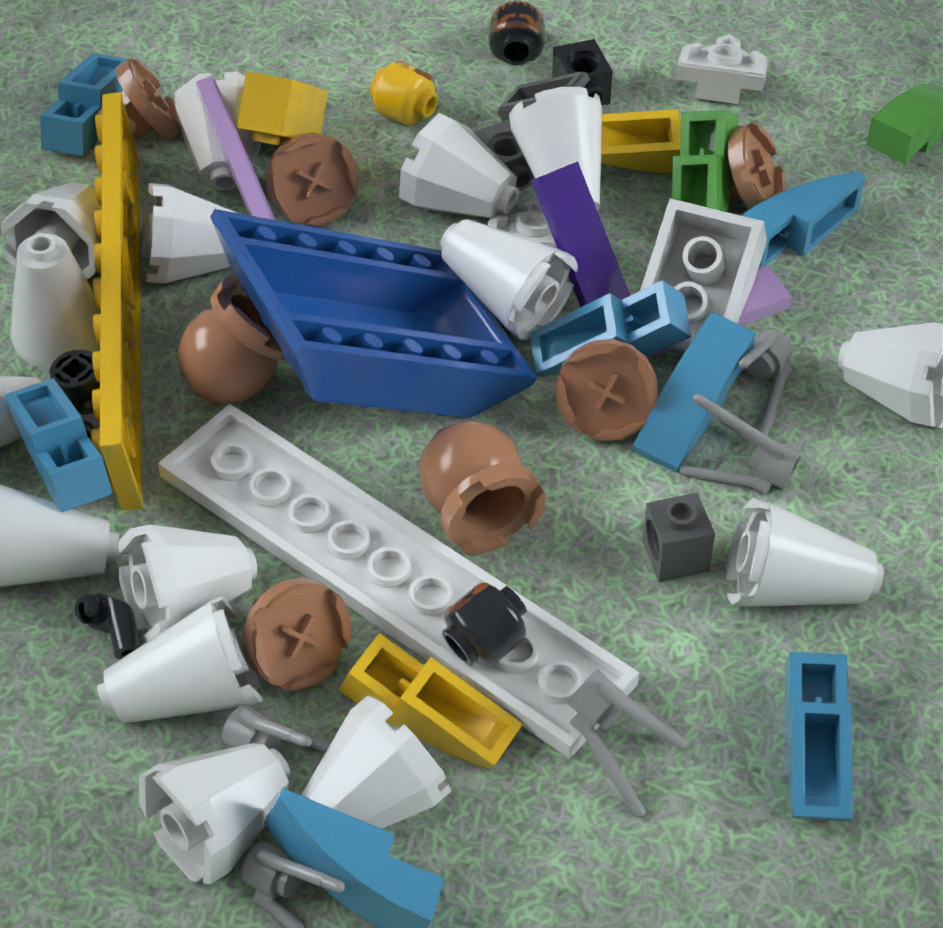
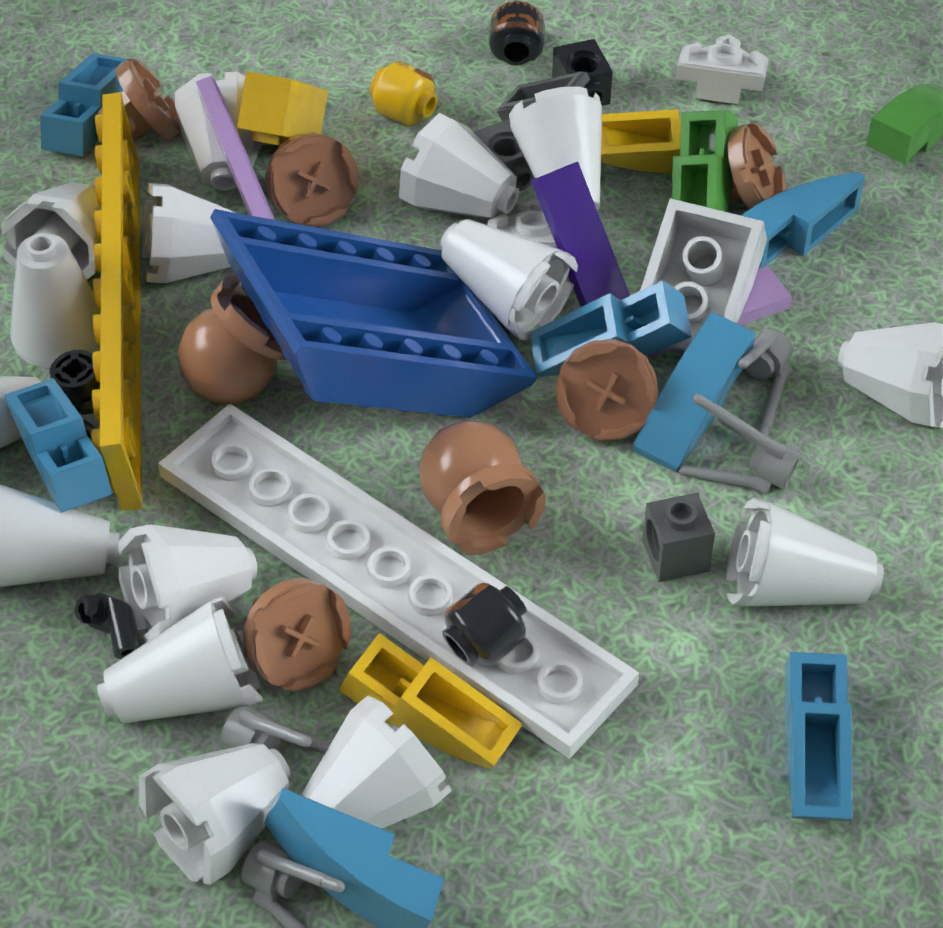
light grey plant [567,669,687,817] -> none

